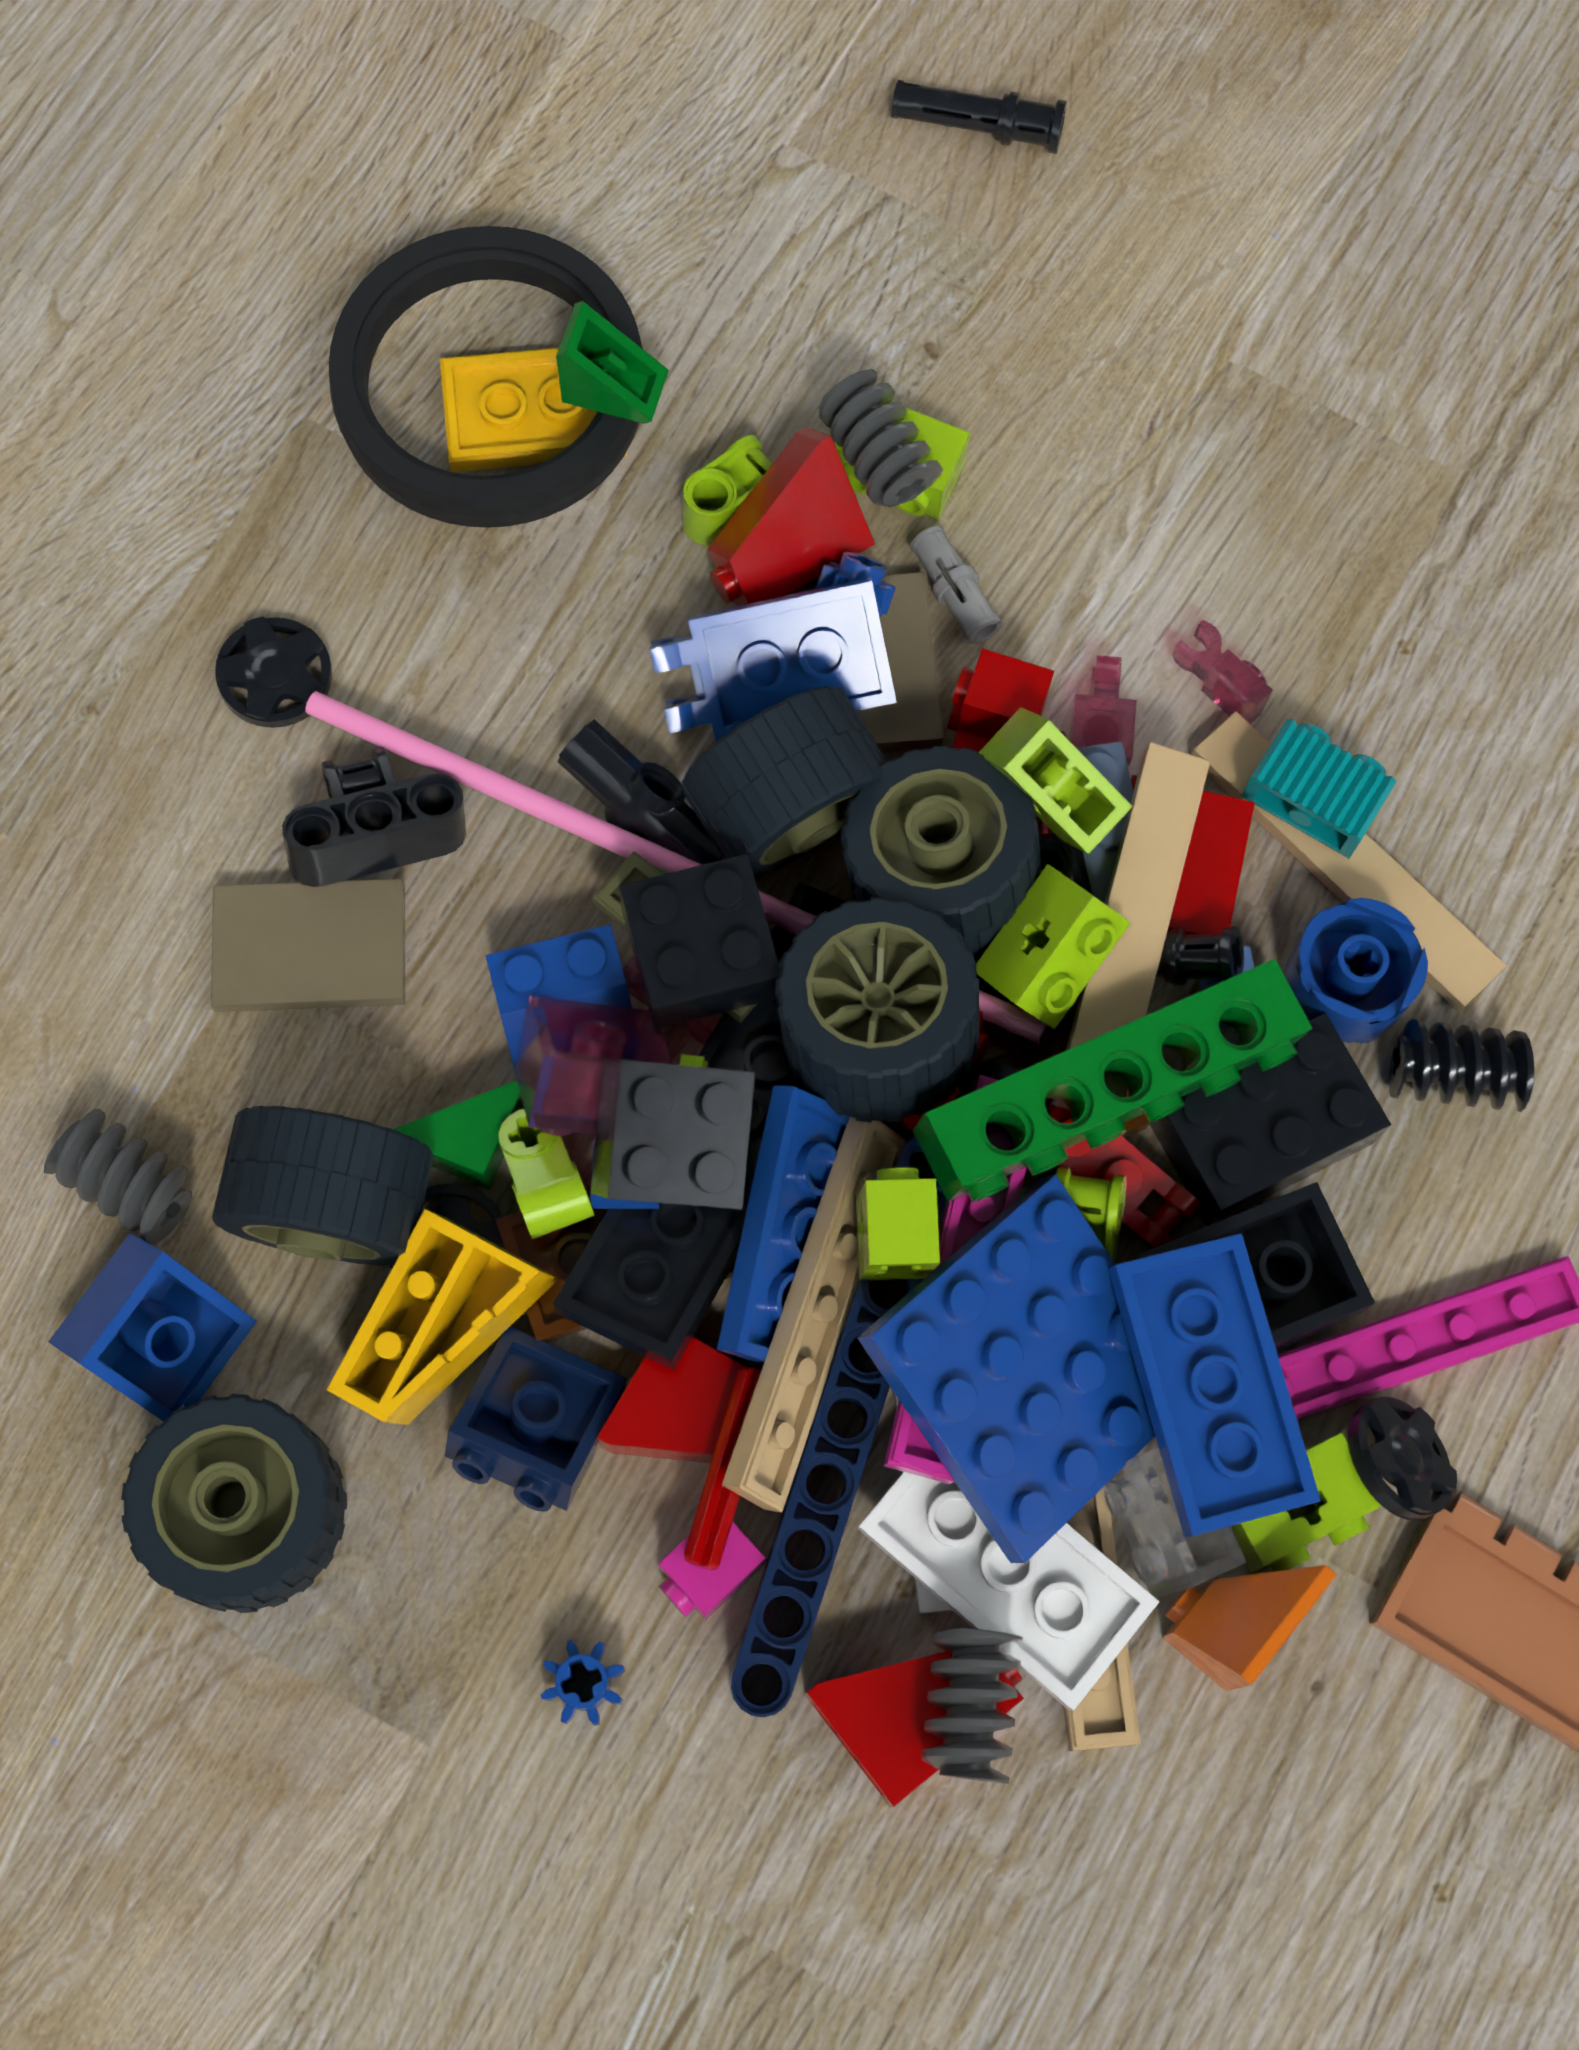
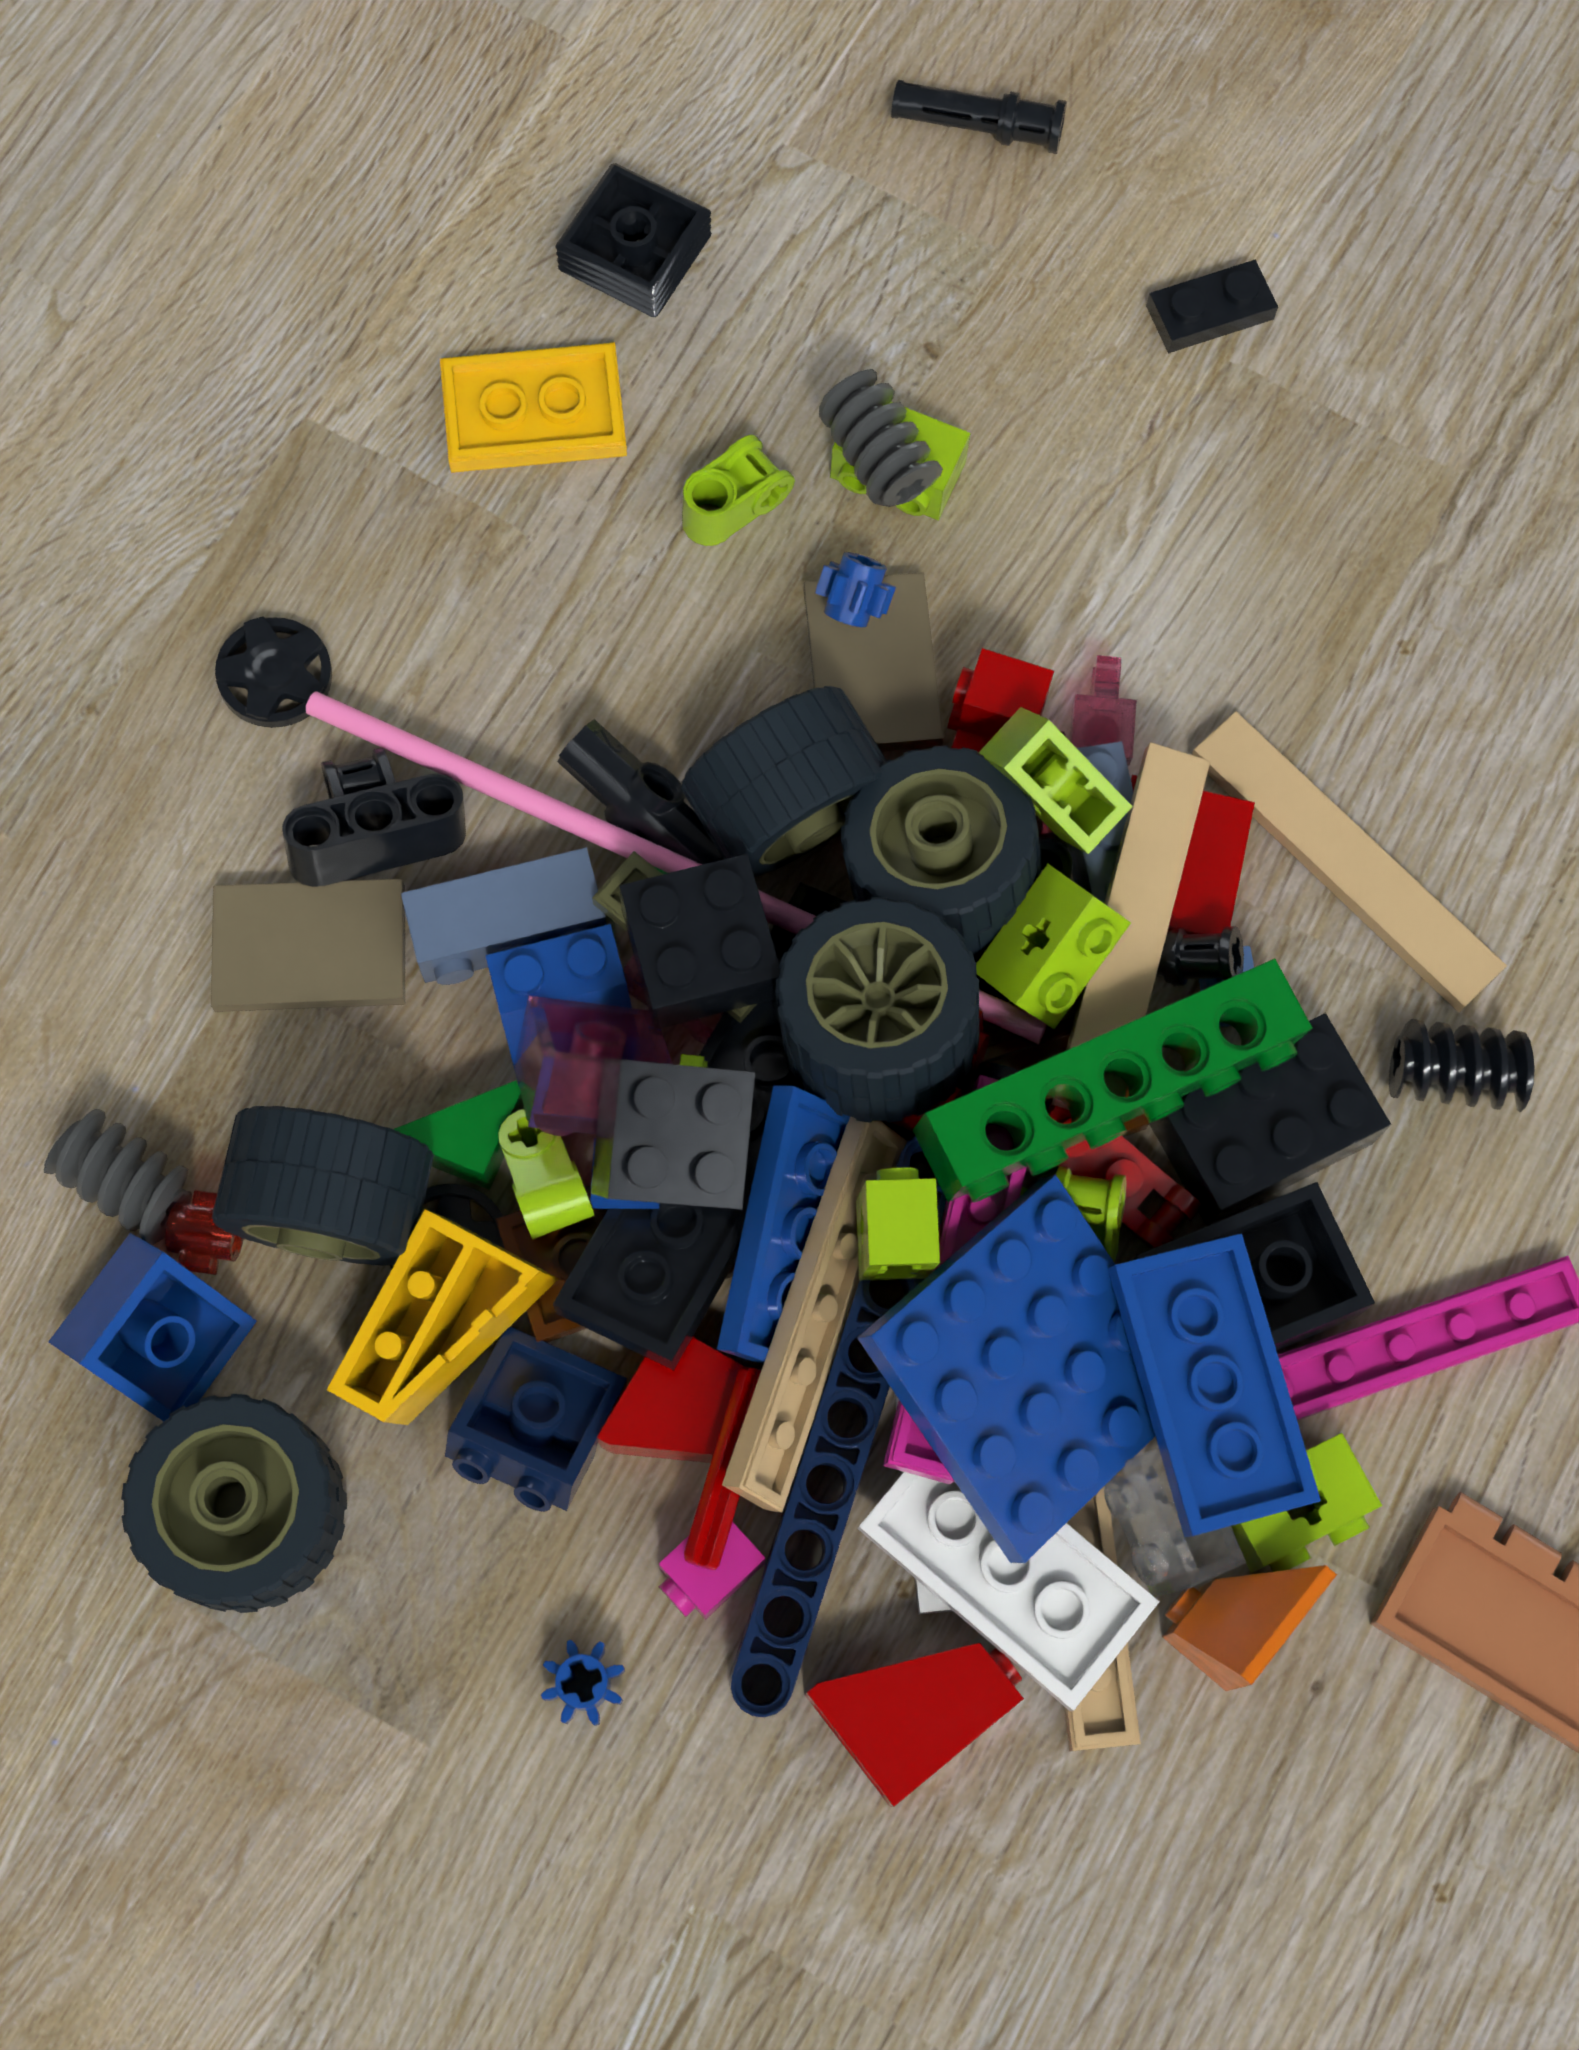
black tyre [329,226,643,528] -> none
green slope [556,301,669,424] -> none
tile [649,577,897,741] -> none
red slope [707,426,875,606] -> none
light grey pin [910,525,1003,644] -> none
dark grey piece [921,1628,1023,1784] -> none
clear pink plate [1172,620,1273,725] -> none
teal brick [1241,719,1397,859] -> none
blue brick [1284,898,1428,1044] -> none
black wheel [1348,1397,1457,1521] -> none
none -> clear red gear [165,1190,244,1275]
none -> sand blue brick [401,847,606,985]
none -> black brick [555,163,712,317]
none -> black plate [1146,259,1278,353]

